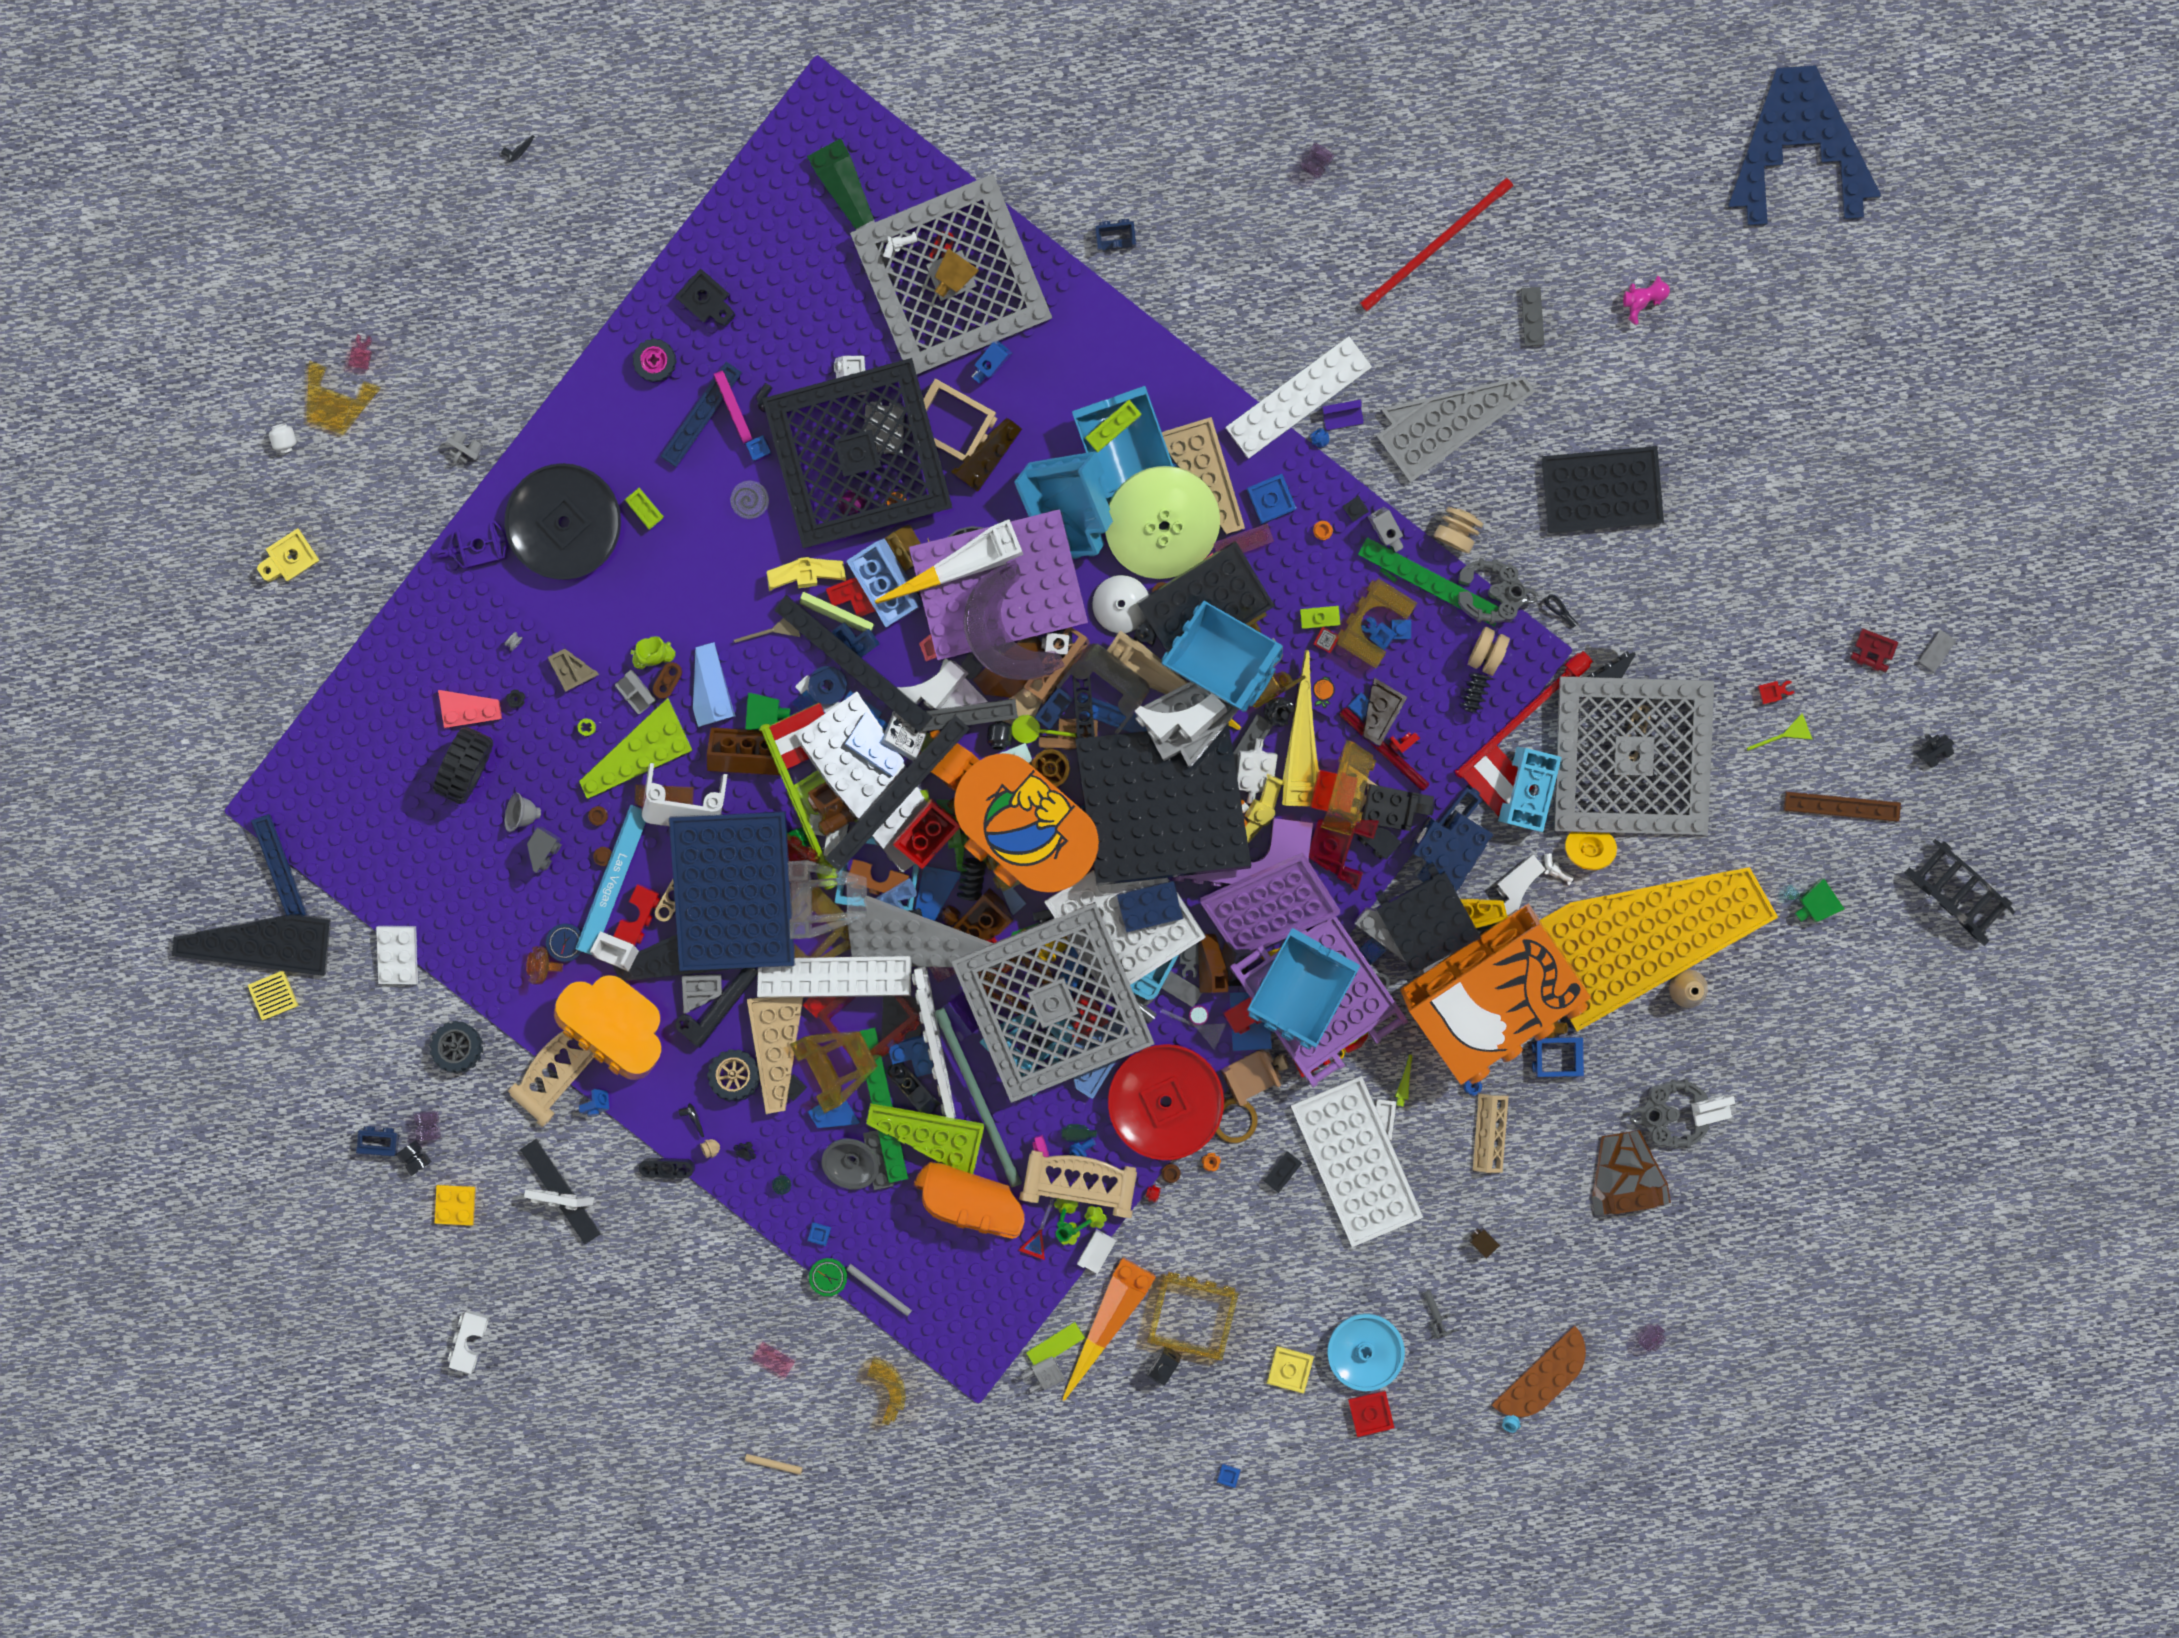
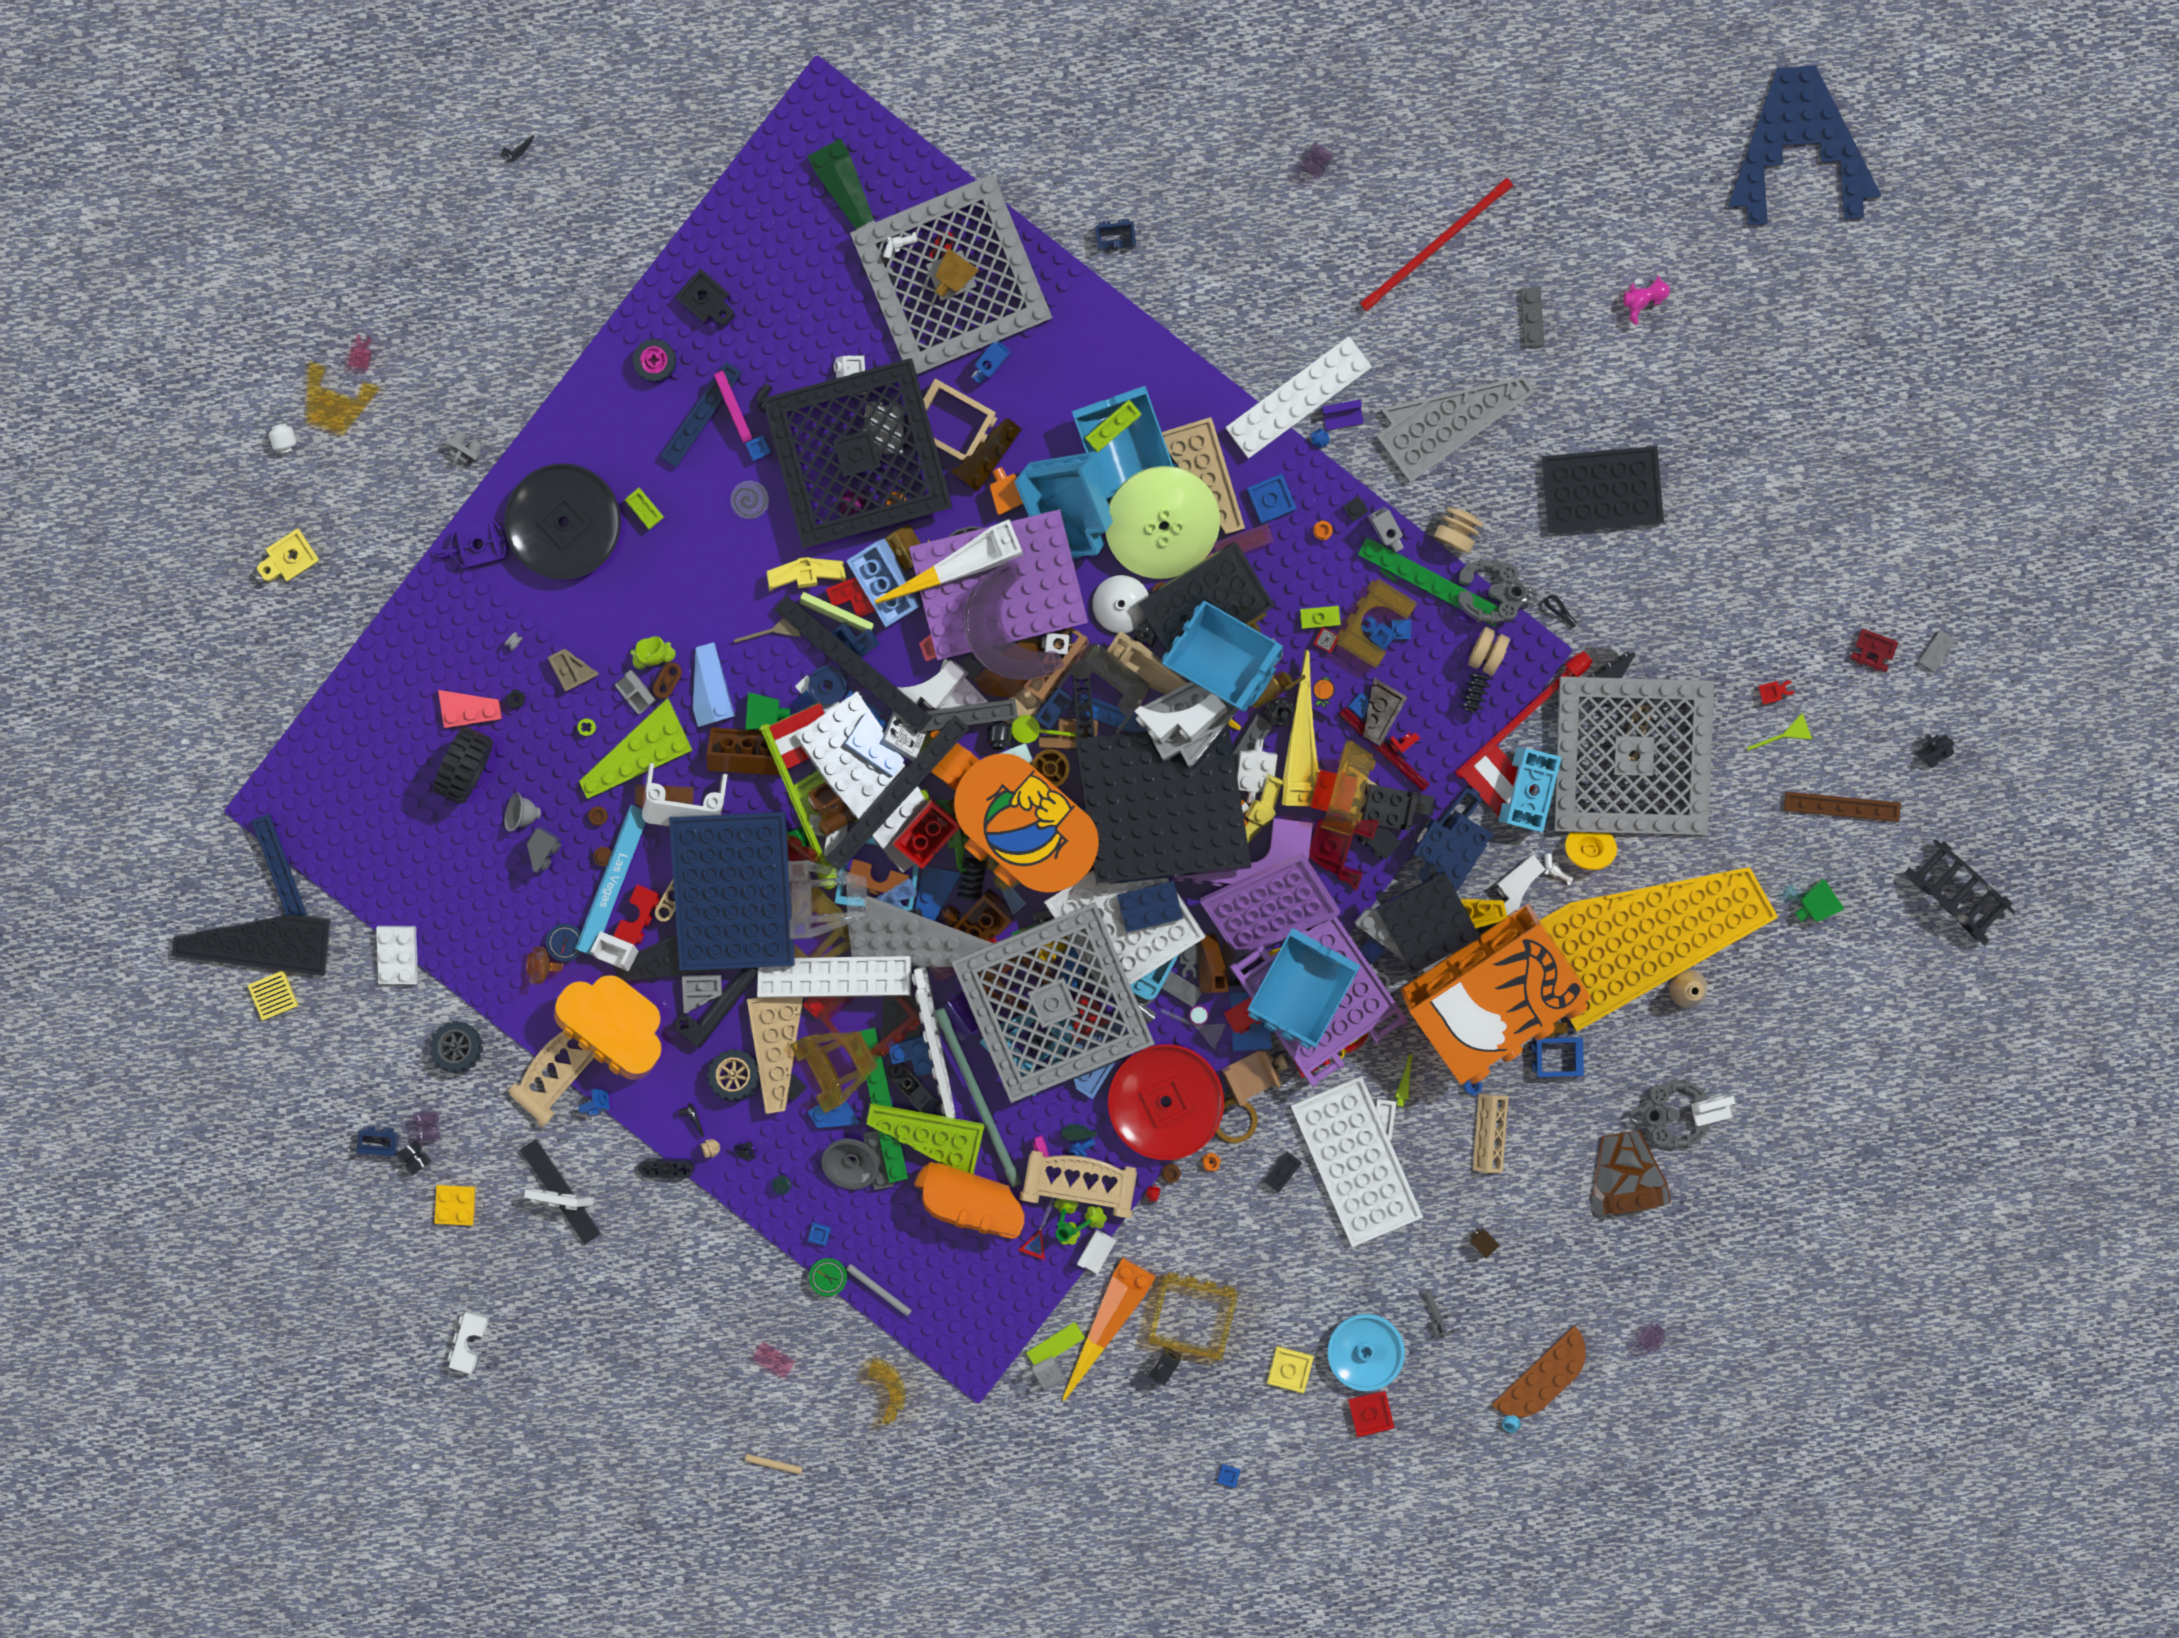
none -> orange torso [990,467,1023,516]

